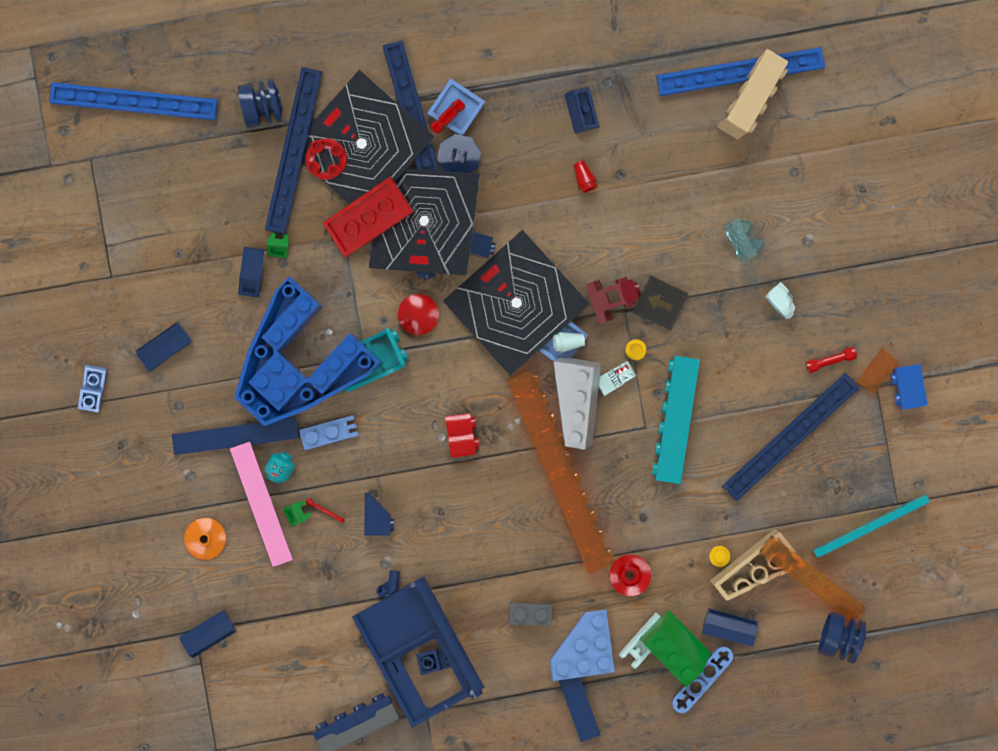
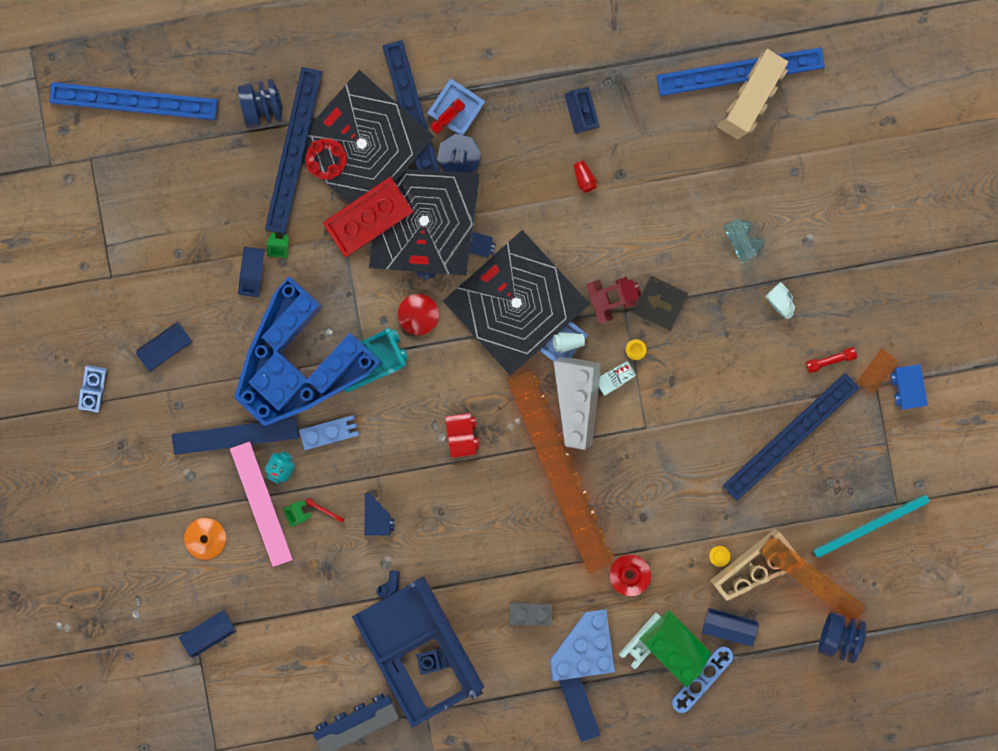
teal brick [651,356,700,484] -> none

